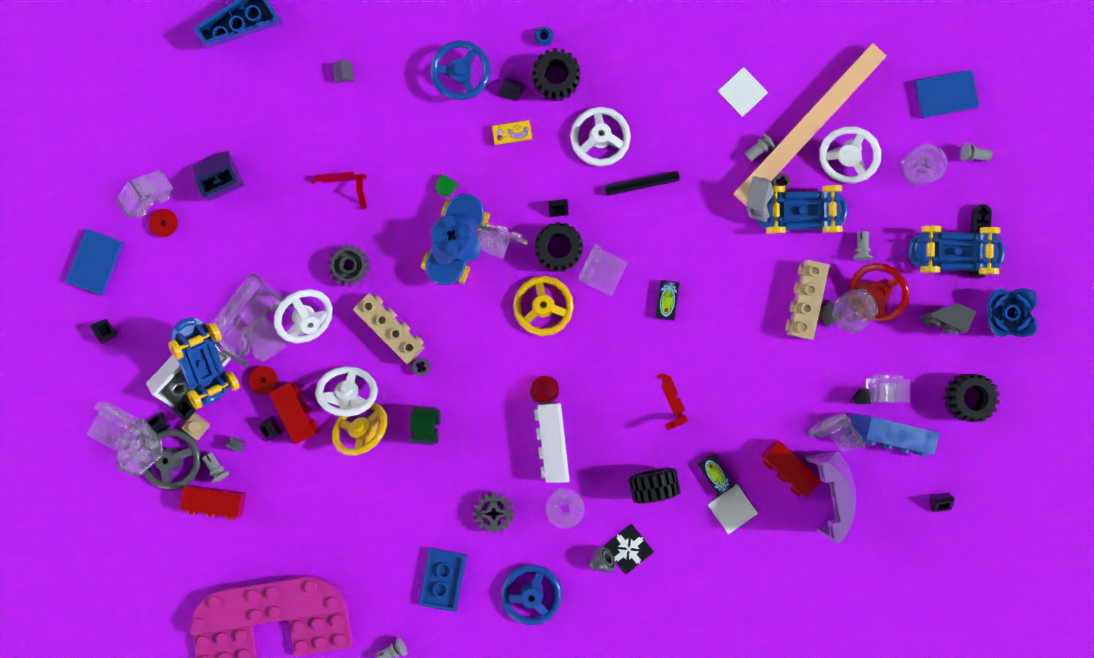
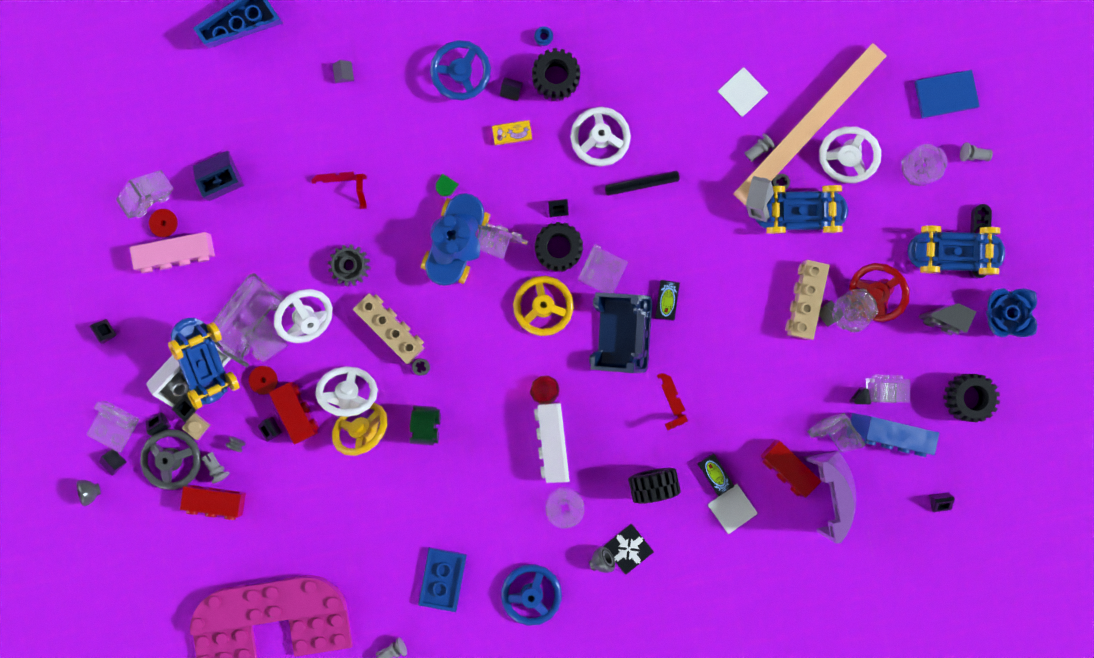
blue tile [65,228,124,296] -> none
clear slope [116,418,163,477] -> none
dark grey gear [473,491,515,534] -> none
light grey pin [853,231,873,261] -> none
none -> dark grey brick [76,480,101,507]
none -> black slope [99,448,127,476]
none -> bright pink brick [129,232,215,274]
none -> dark blue windscreen [589,292,652,373]

